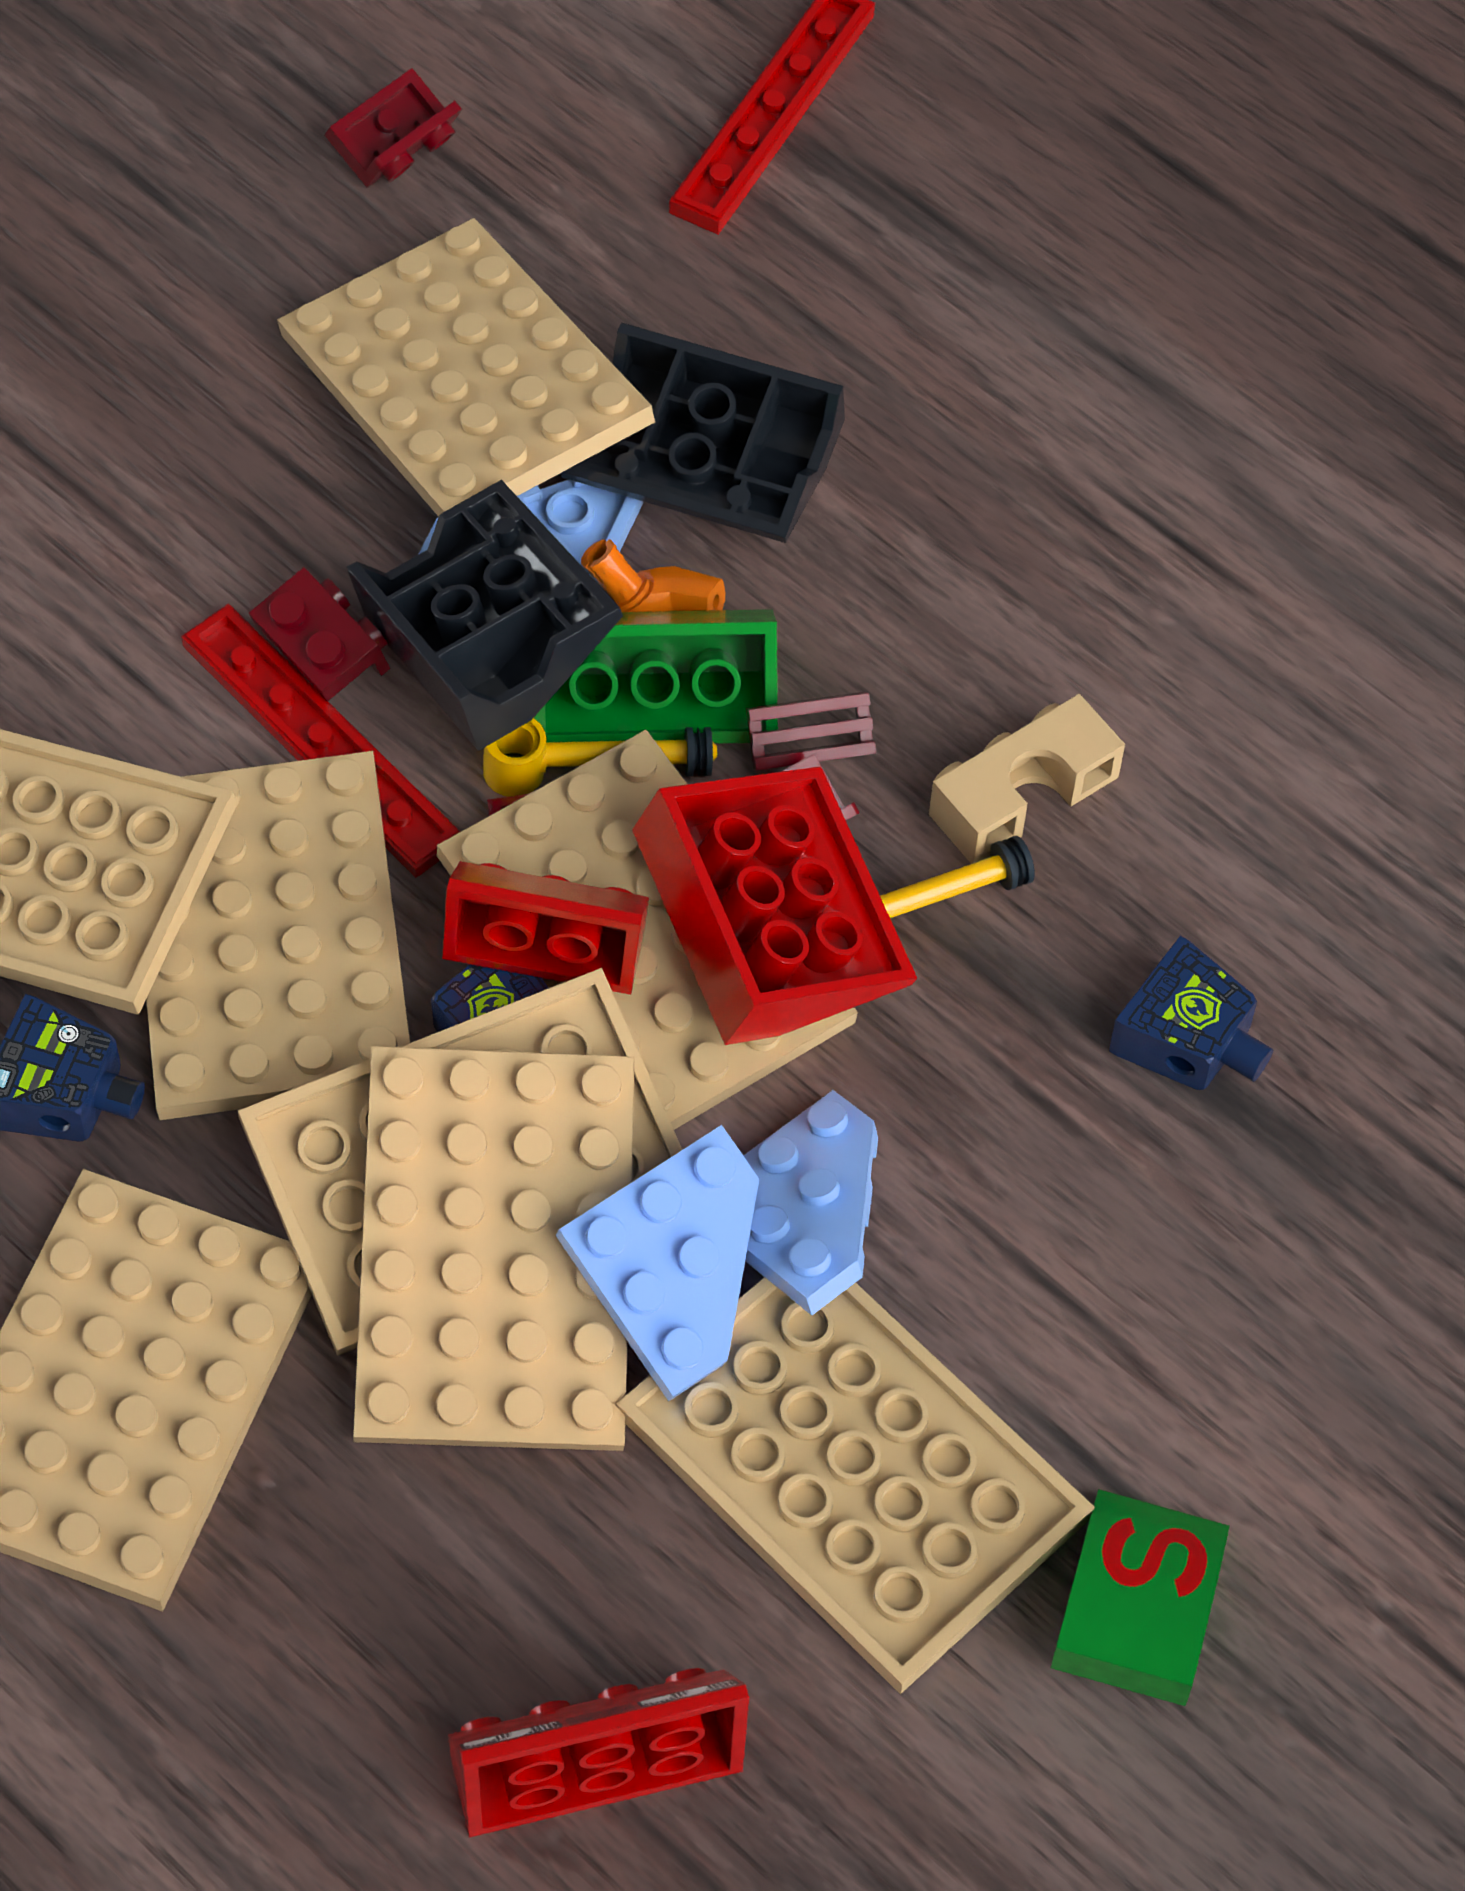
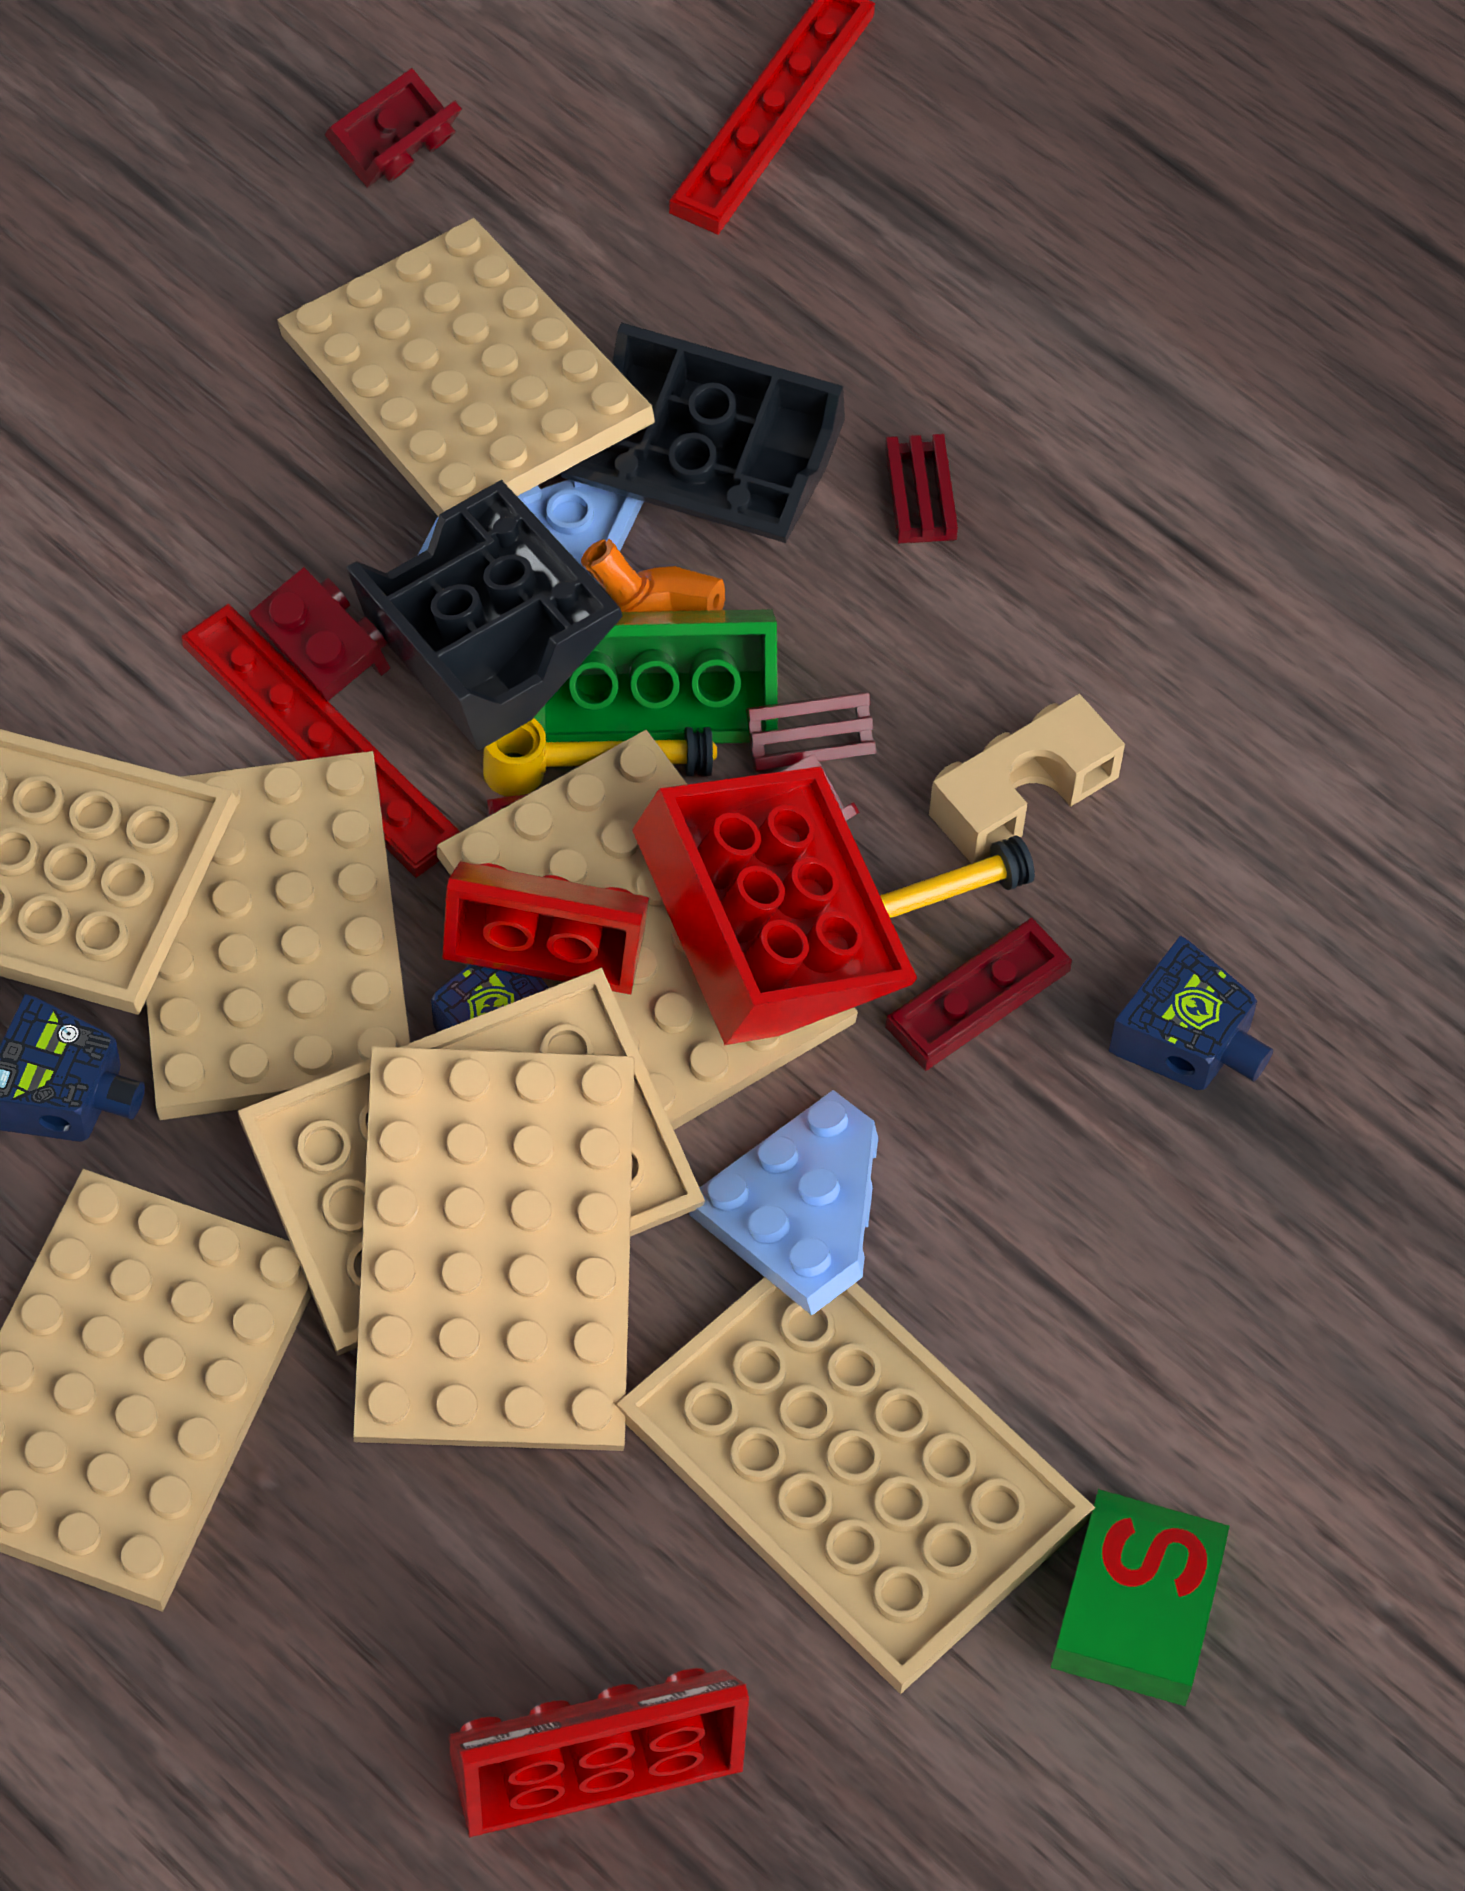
light blue plate [555,1125,759,1402] -> none
none -> dark red tile [885,434,958,544]
none -> dark red tile [885,917,1072,1071]

